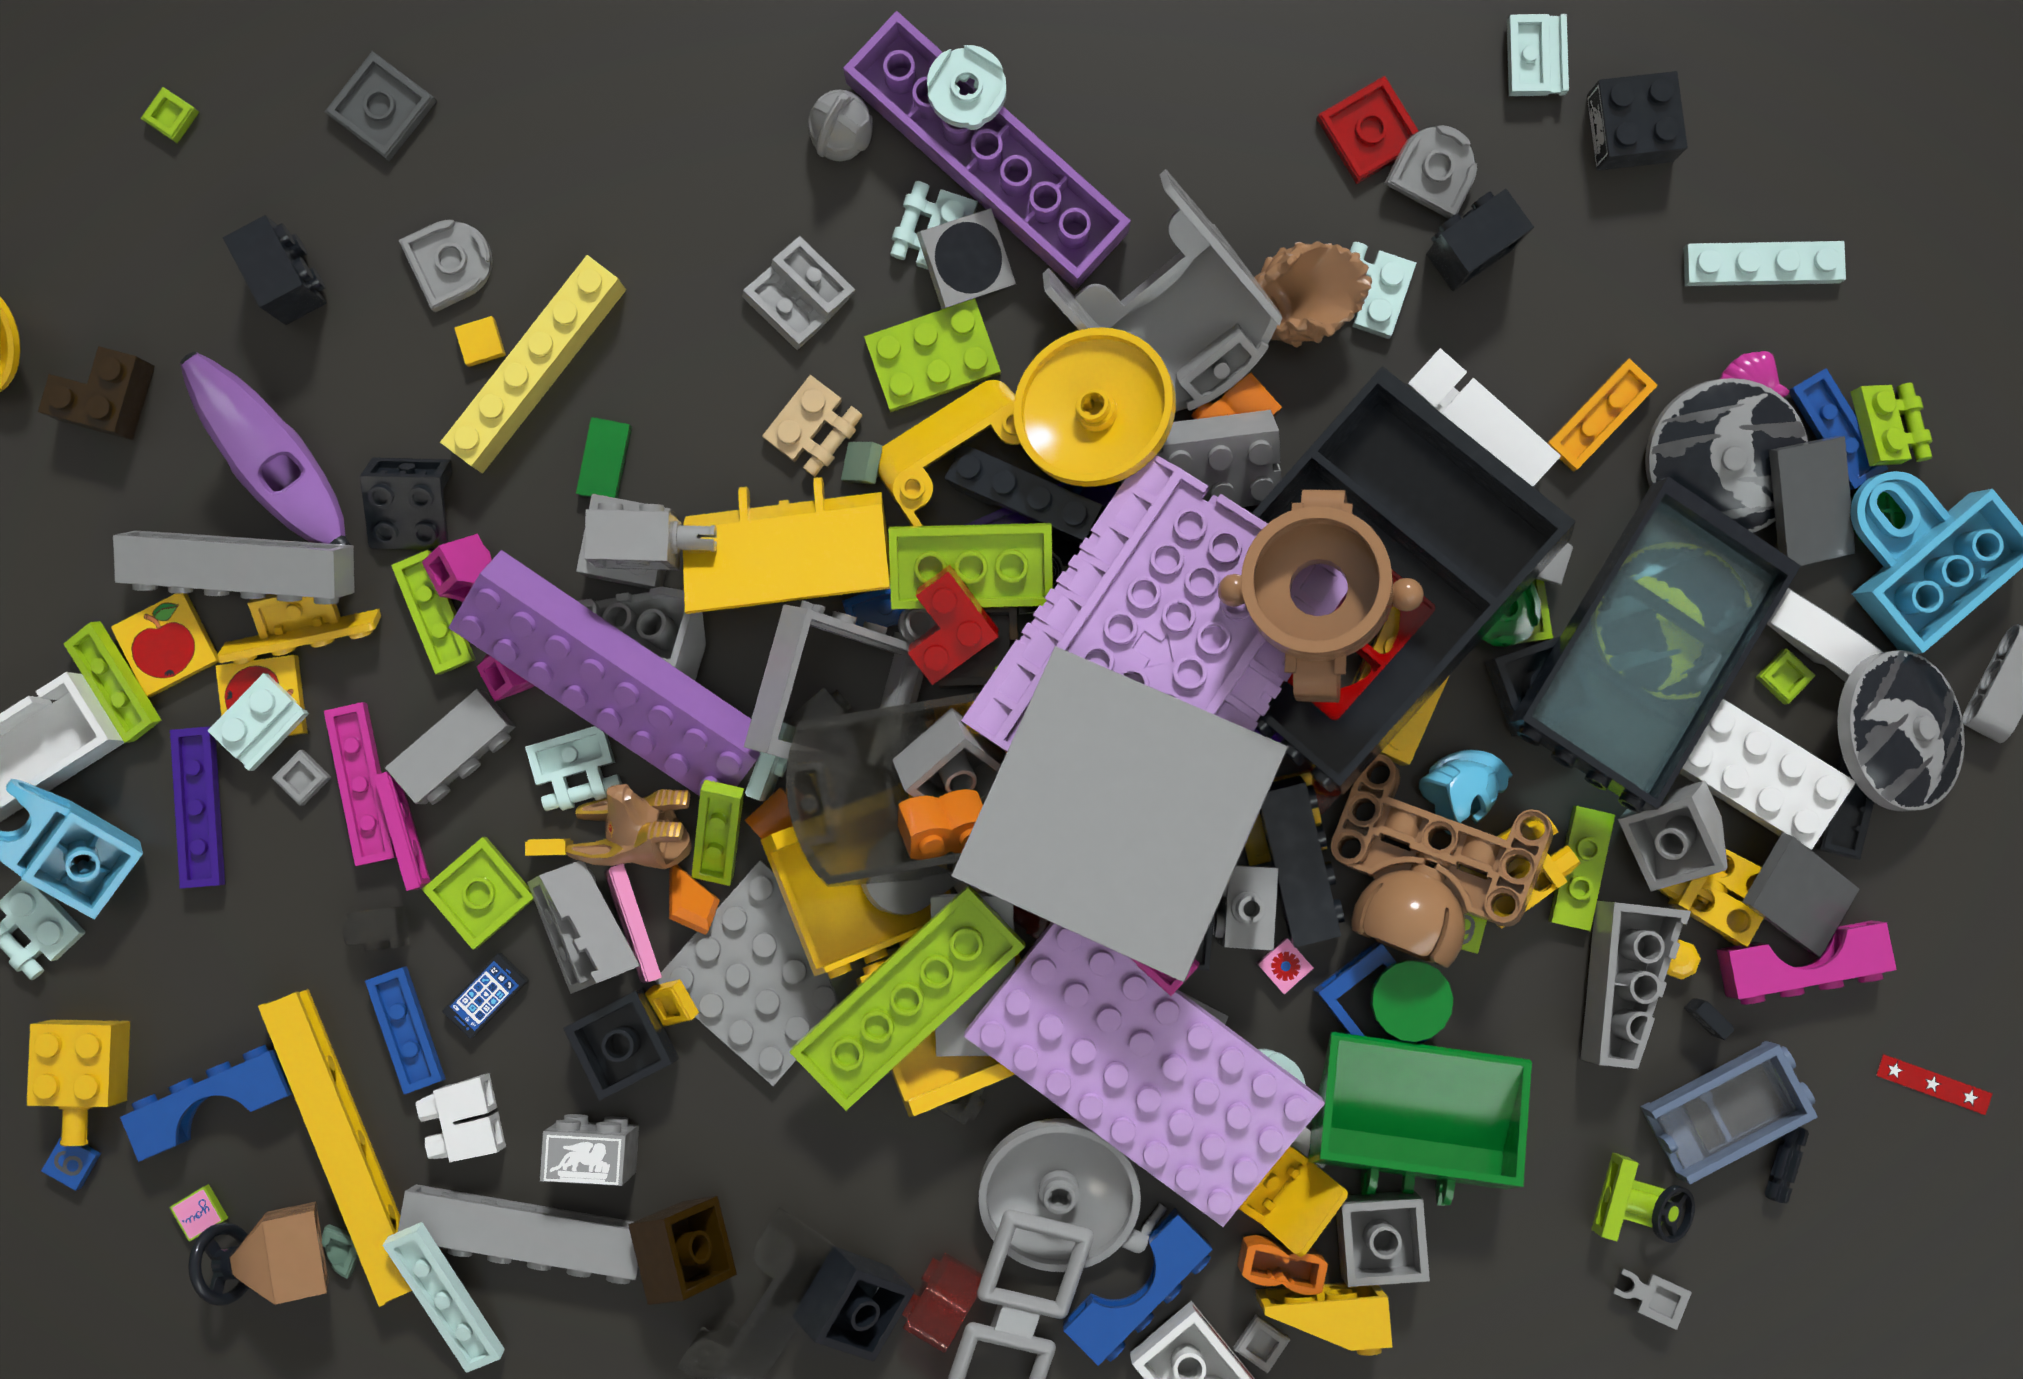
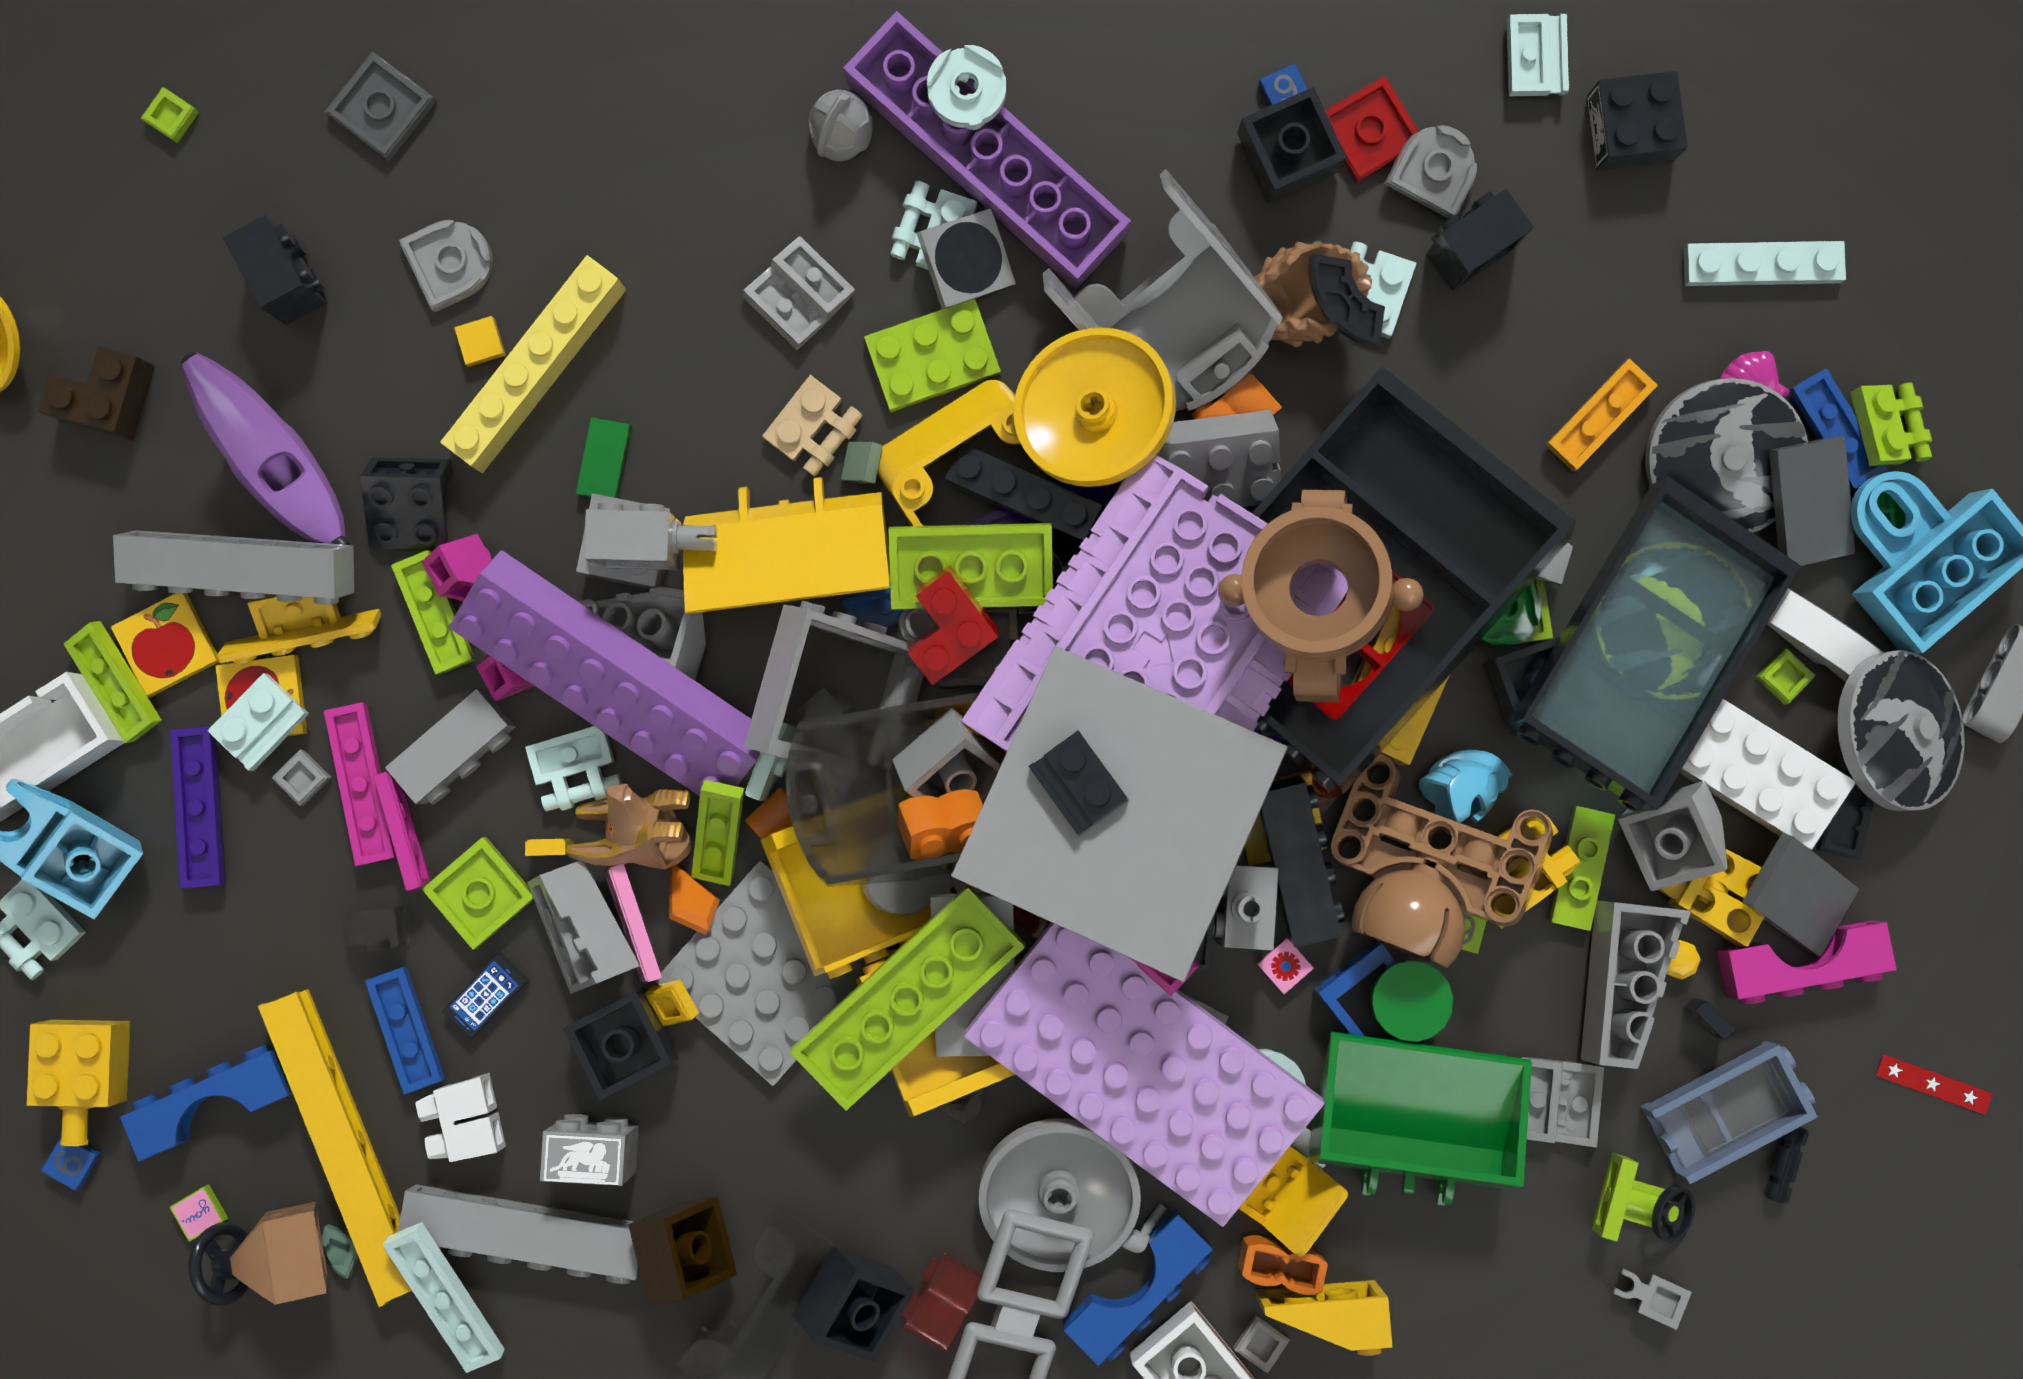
light grey brick [1336,1191,1430,1287] -> none
white piece [1407,348,1561,486] -> none
none -> black plate [1028,730,1129,836]
none -> black brick [1237,87,1347,203]
none -> blue tile [1258,64,1308,106]
none -> black tile [1308,254,1385,348]
none -> light grey slope [1522,1057,1605,1148]

